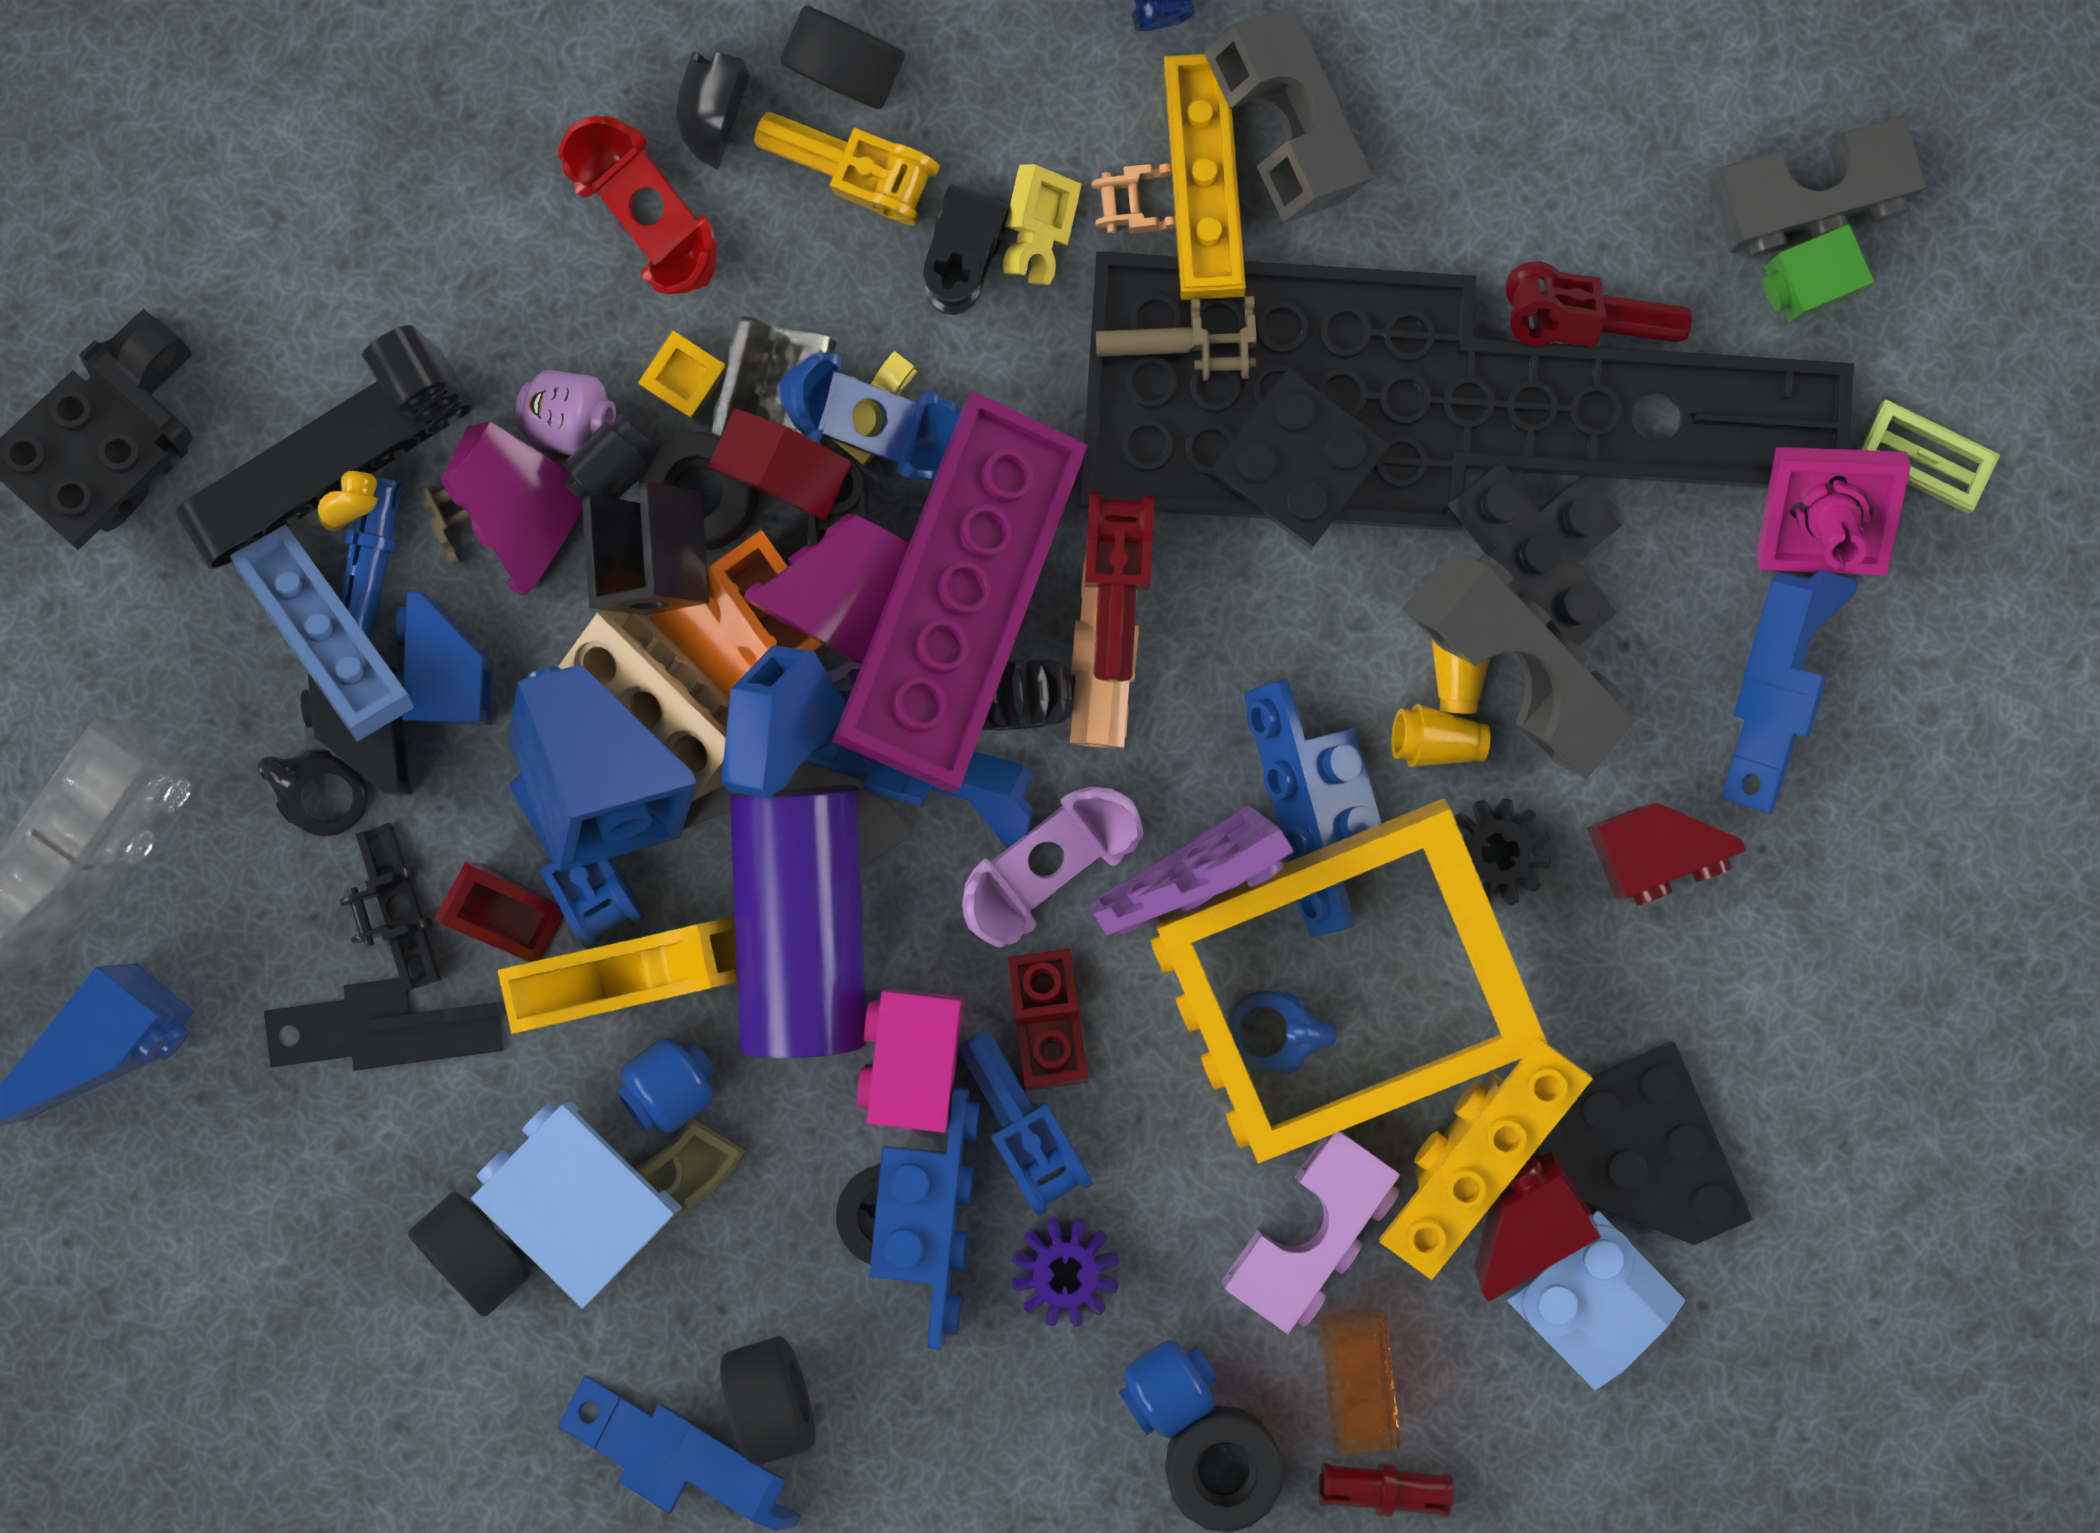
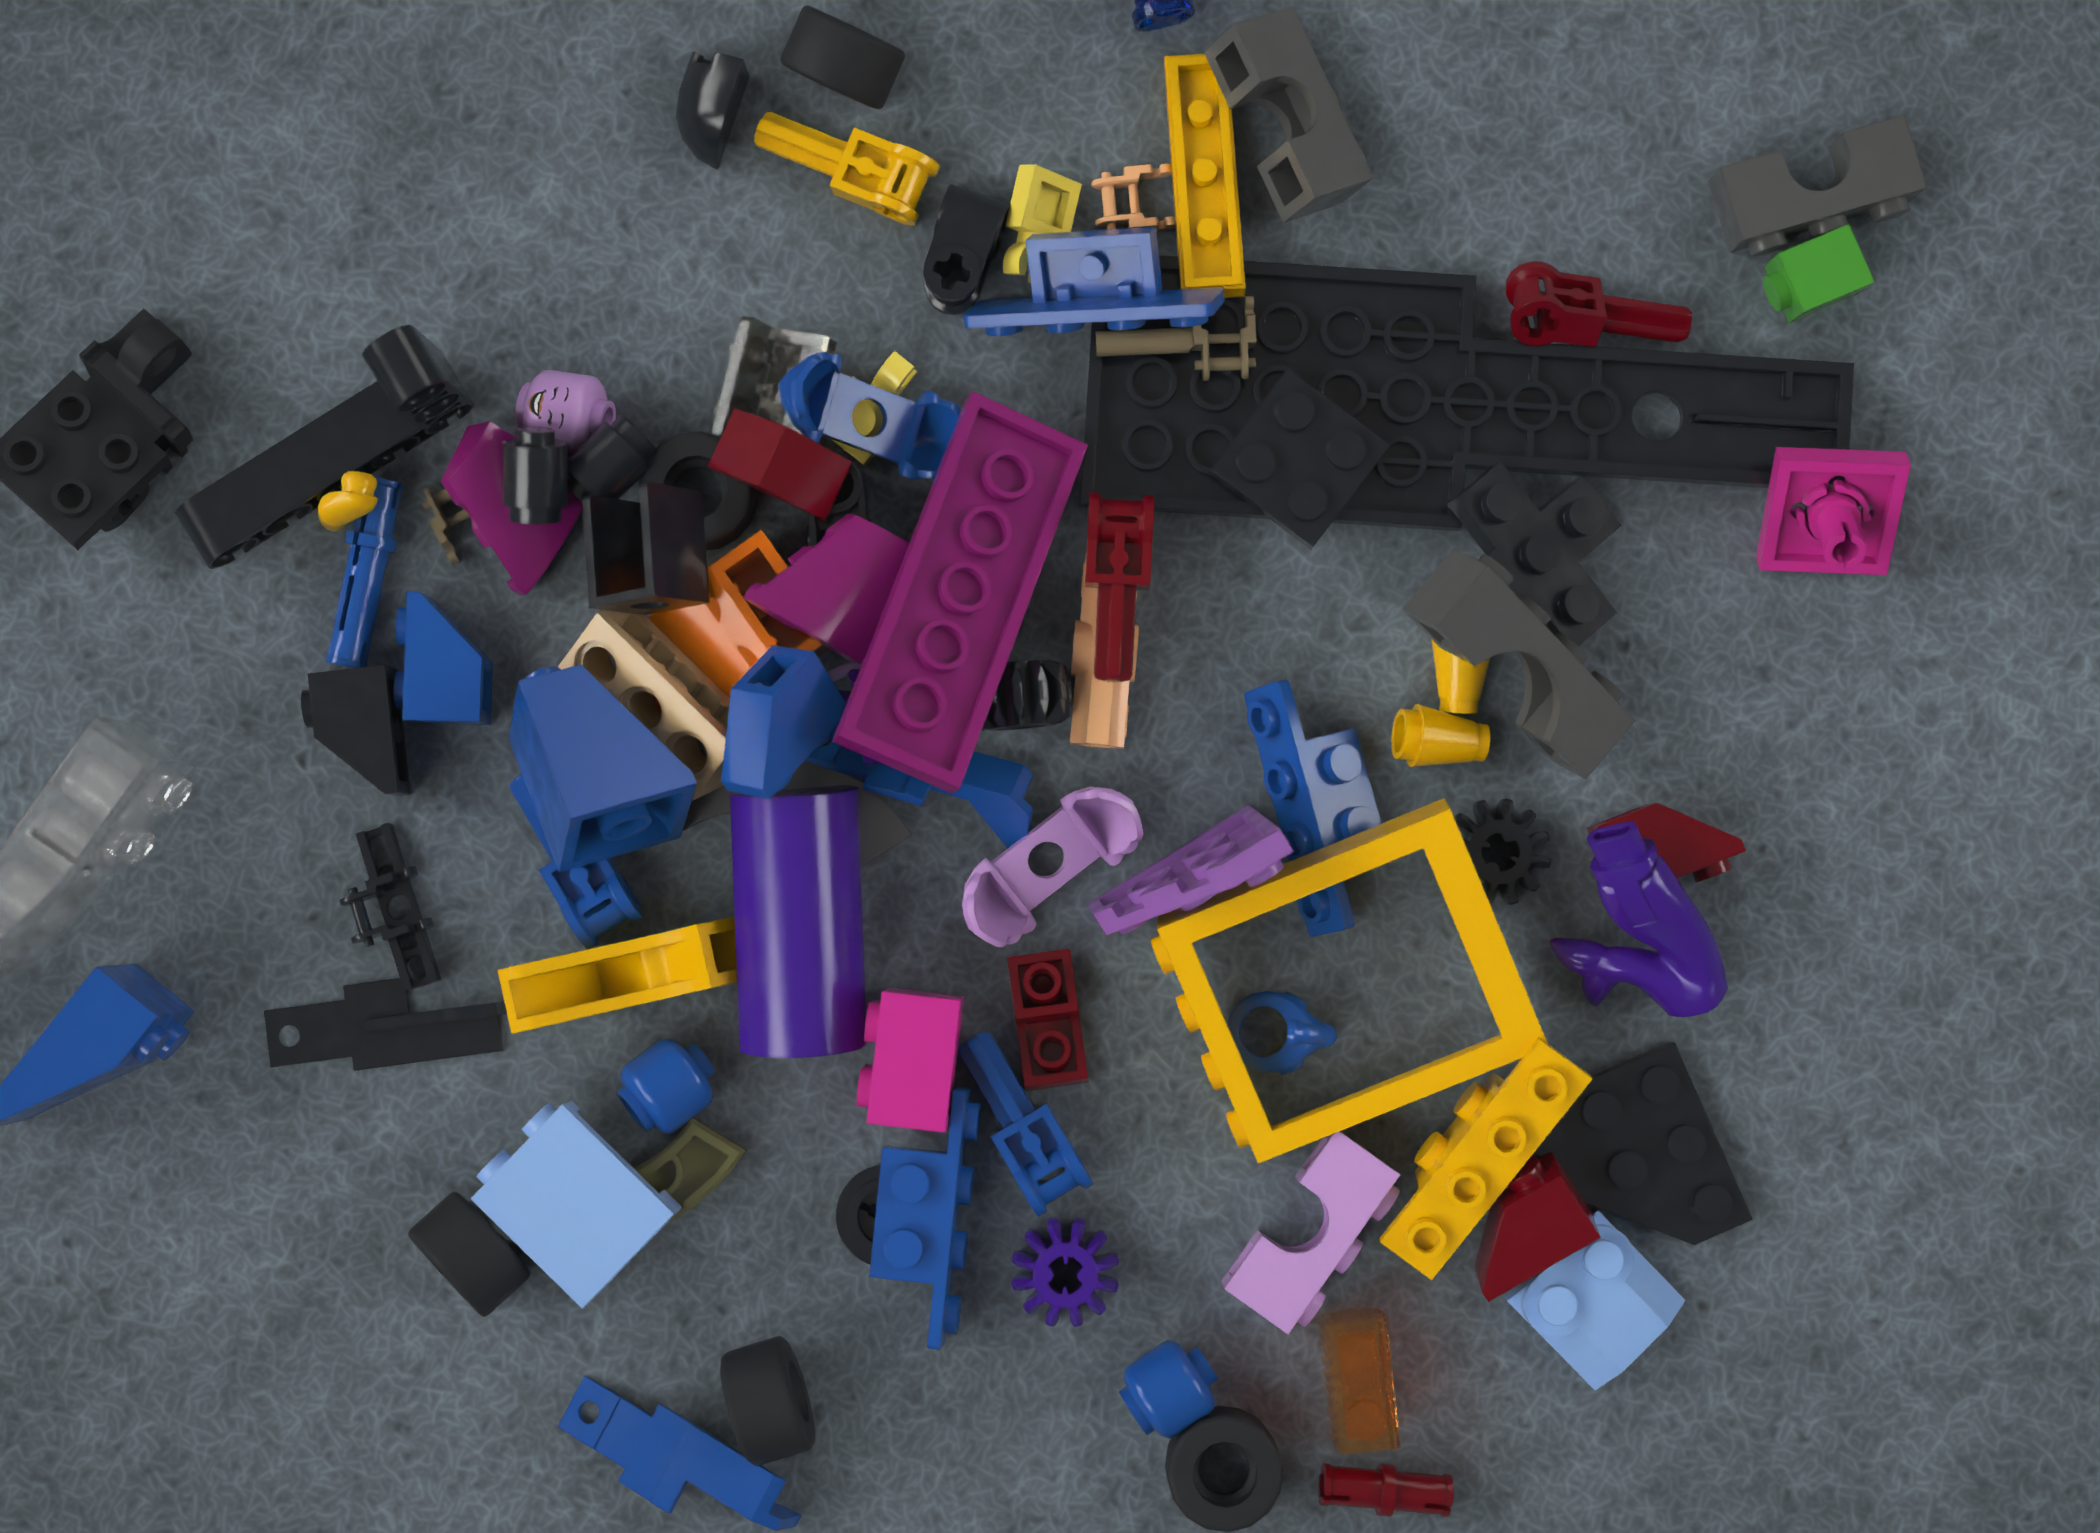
medium blue plate [230,524,414,742] -> none
black piece [257,749,368,837] -> none
dark red slope [434,862,564,962] -> none
red piece [558,116,717,295] -> none
yellow plate [638,331,729,422] -> none
blue piece [1721,570,1859,814] -> none
yellowish green tile [1858,400,2000,514] -> none
none -> black brick [502,427,568,524]
none -> bracket [963,227,1225,336]
none -> dark purple piece [1549,821,1728,1017]

